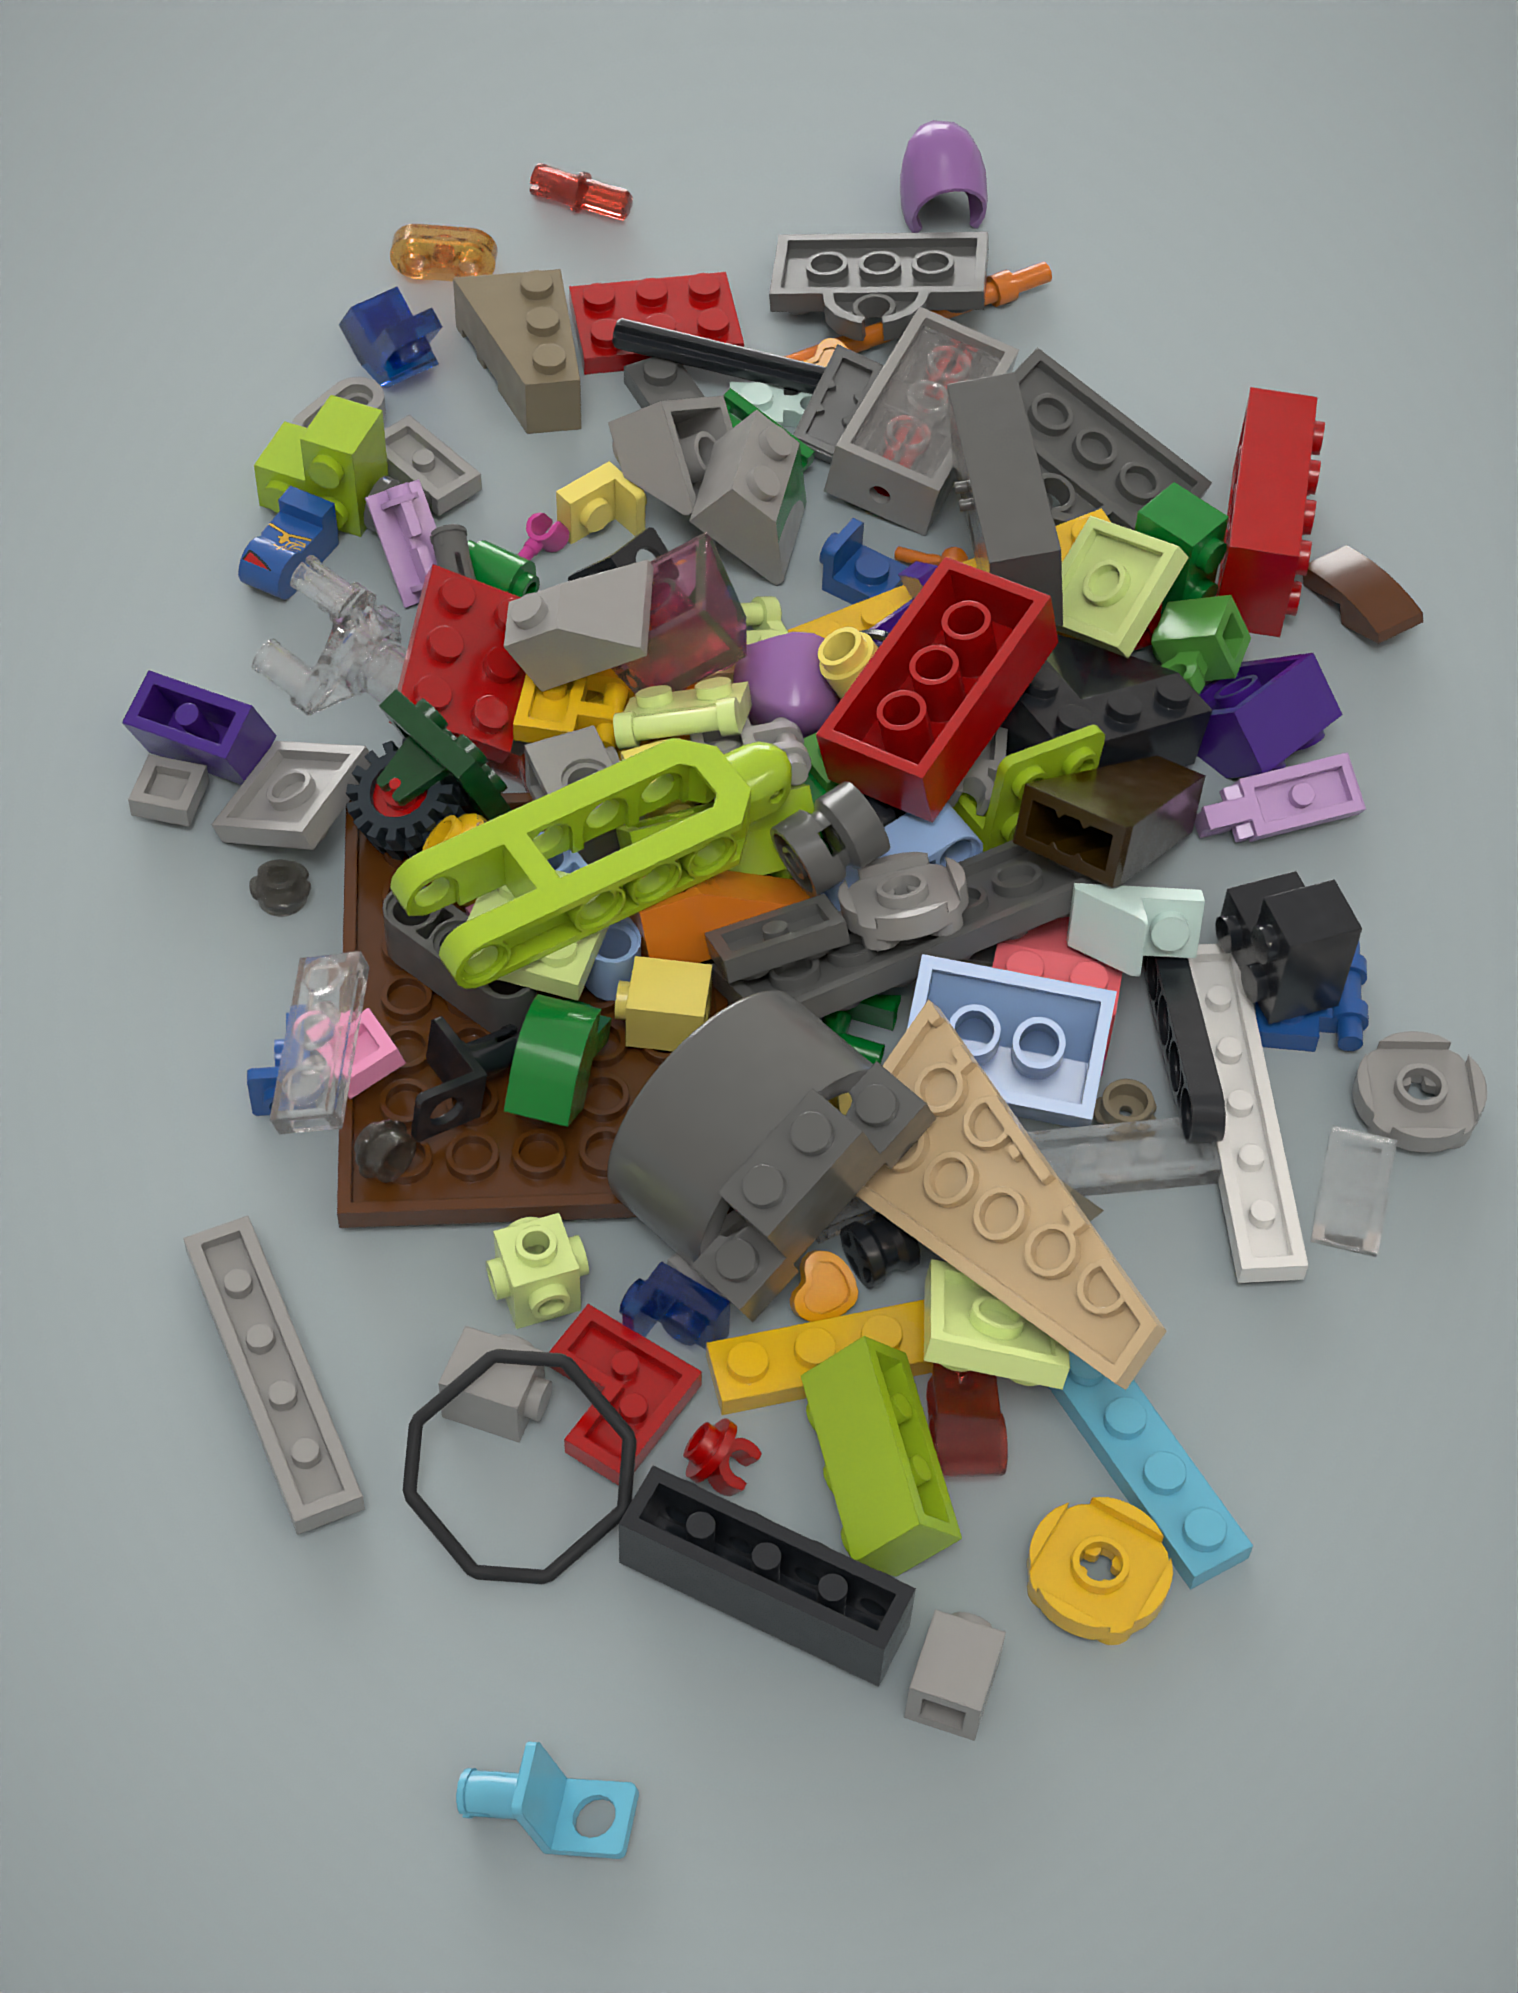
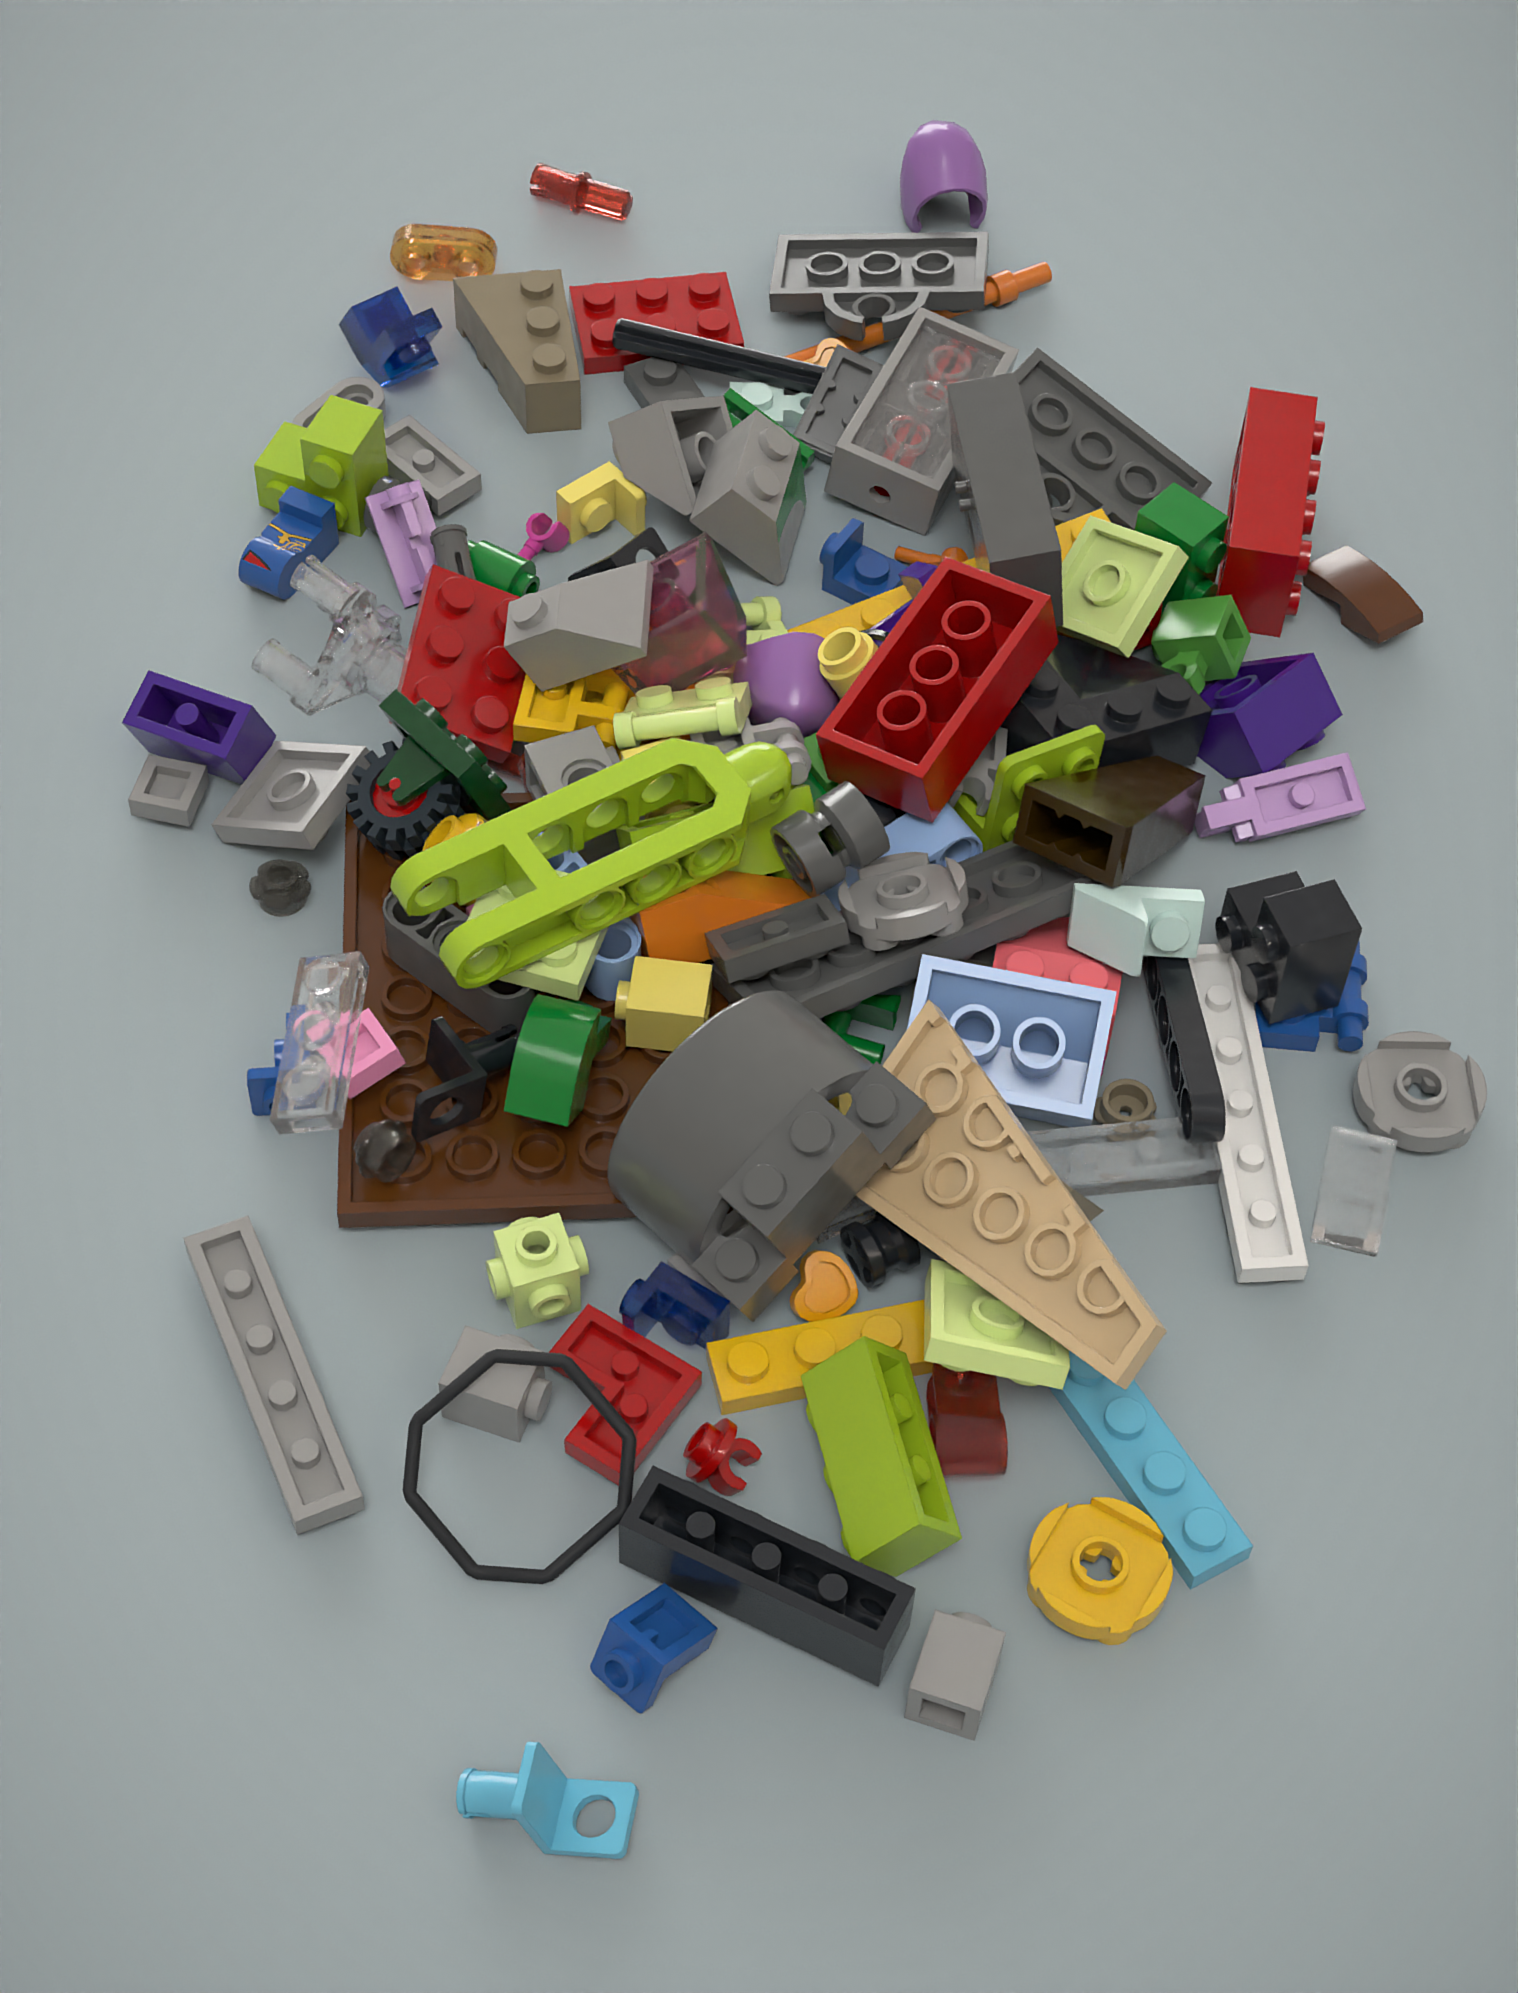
none -> blue bracket [590,1583,718,1713]

